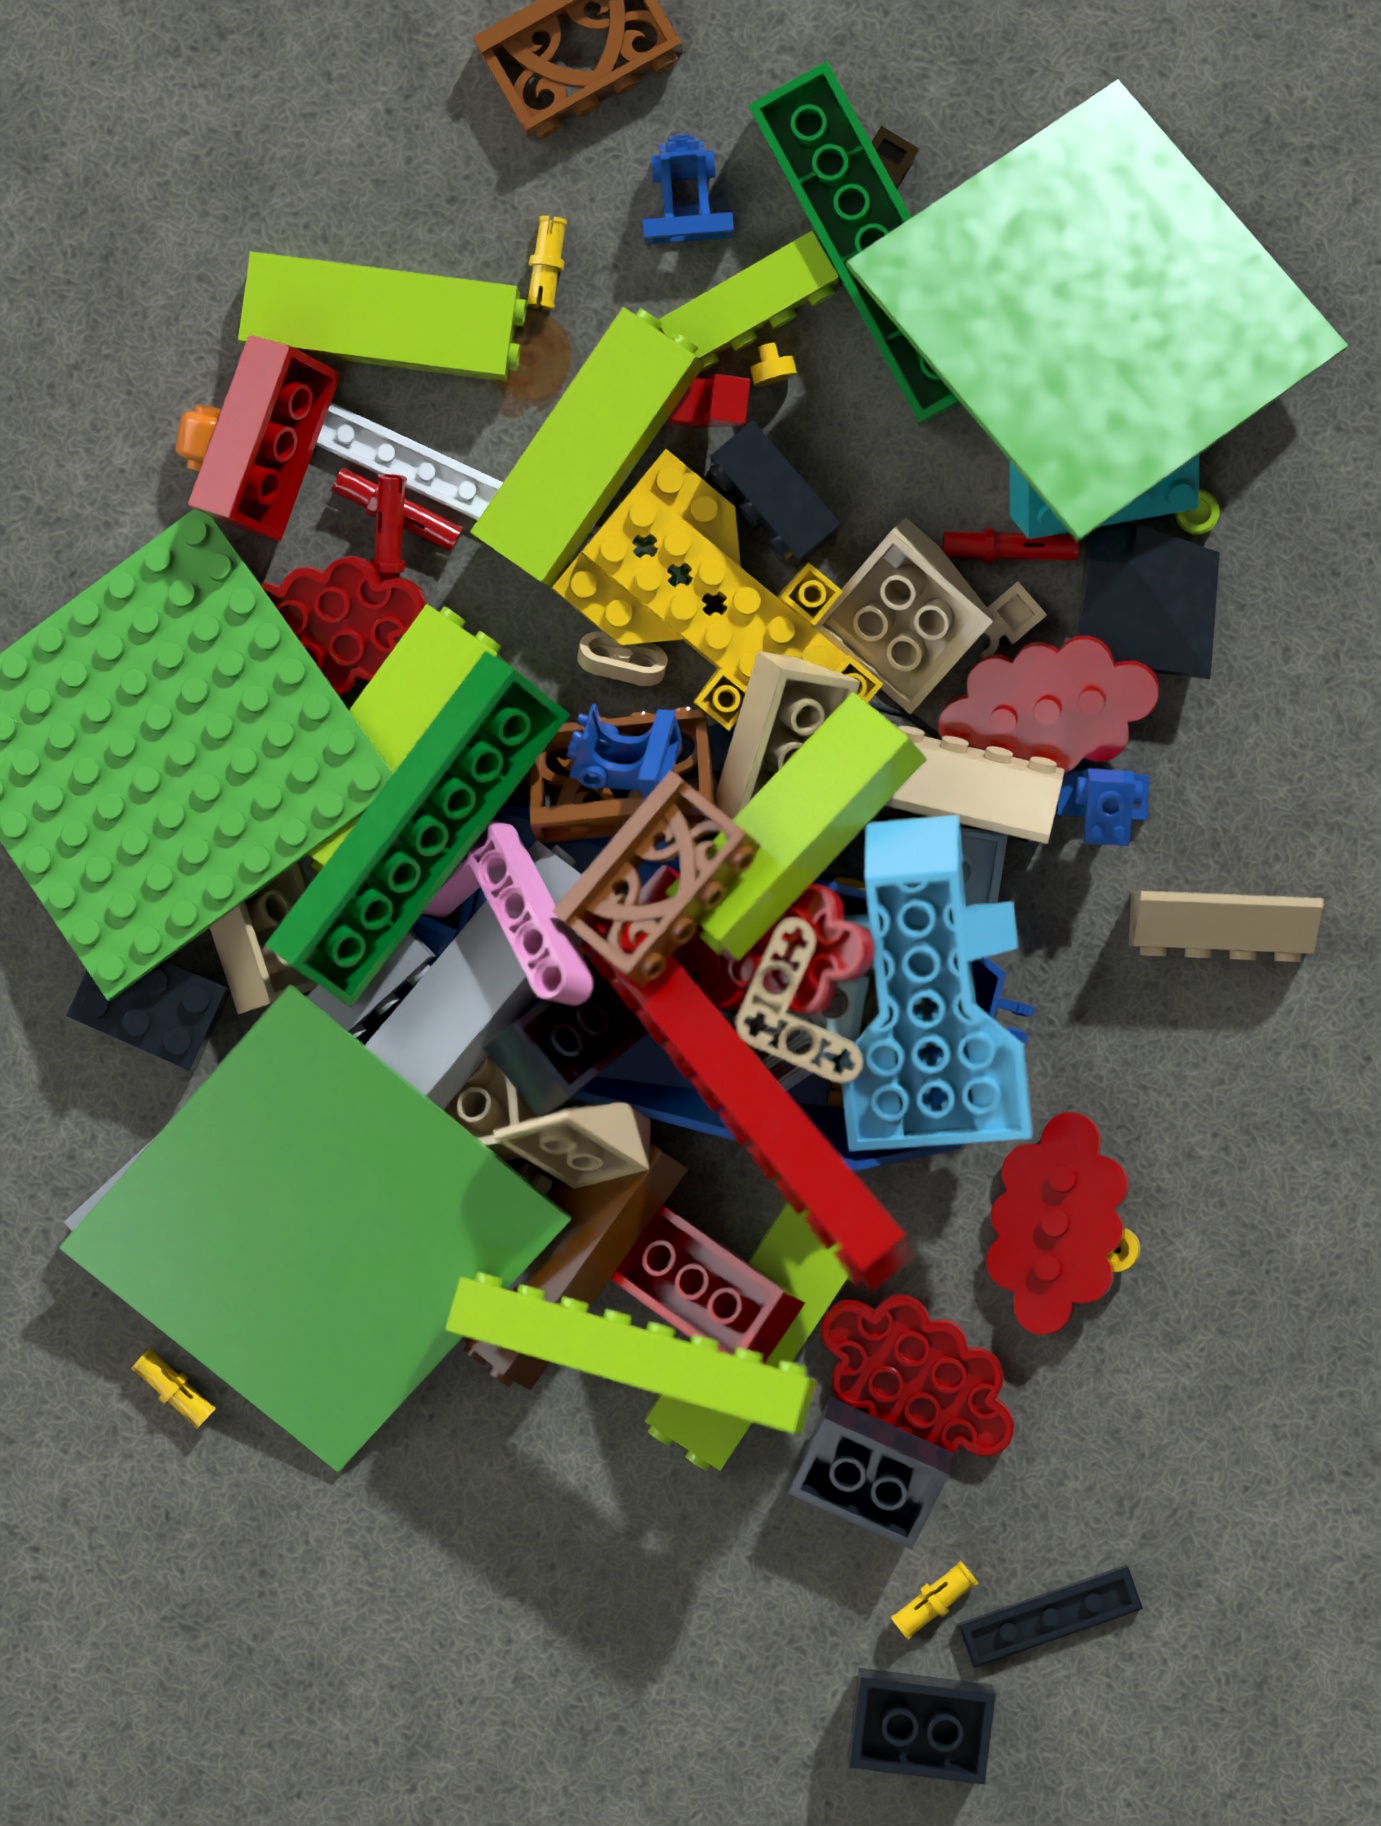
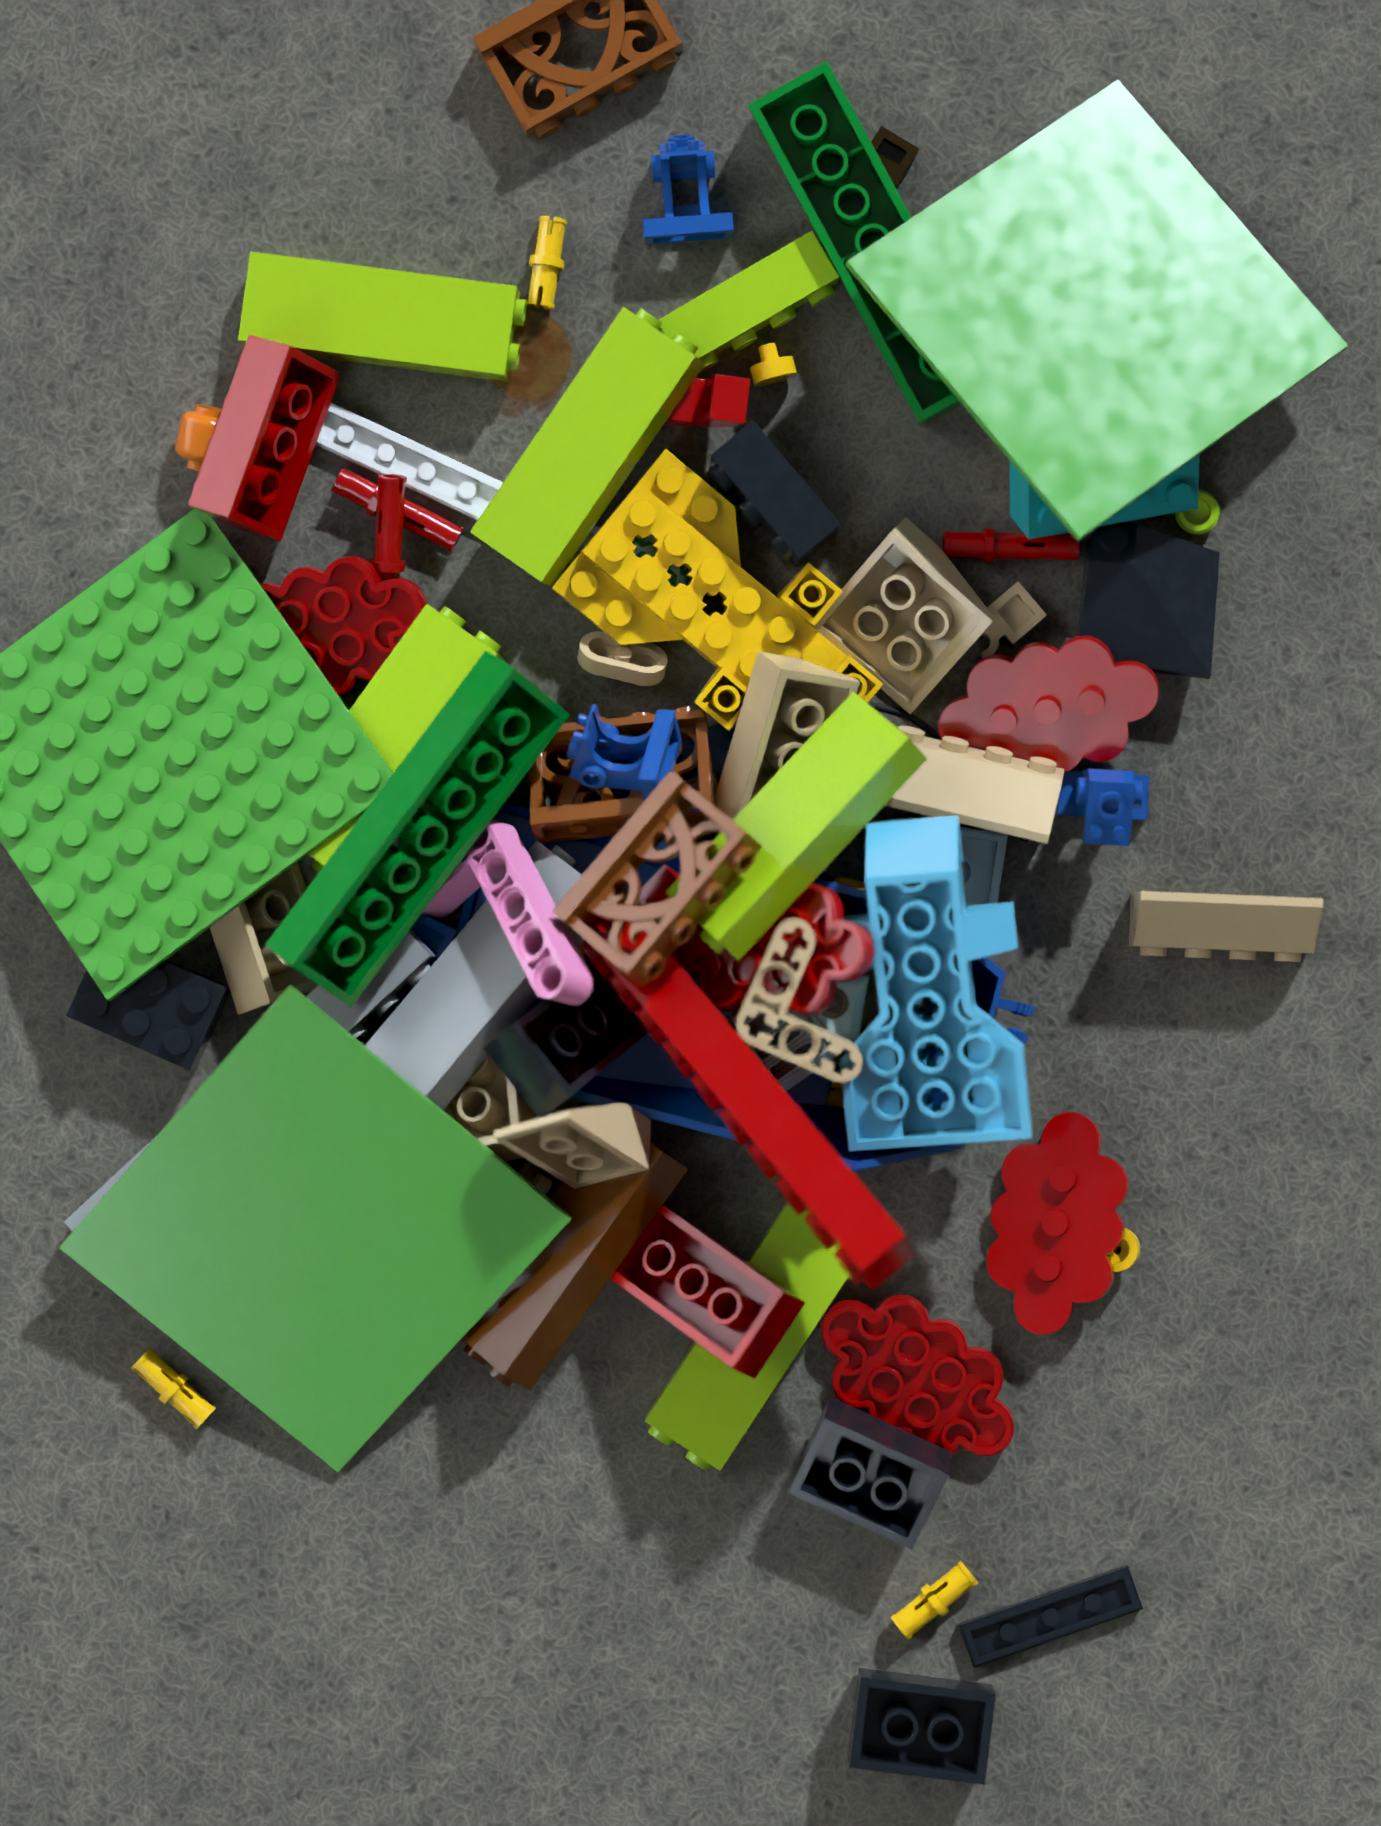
lime brick [445,1272,817,1434] -> none

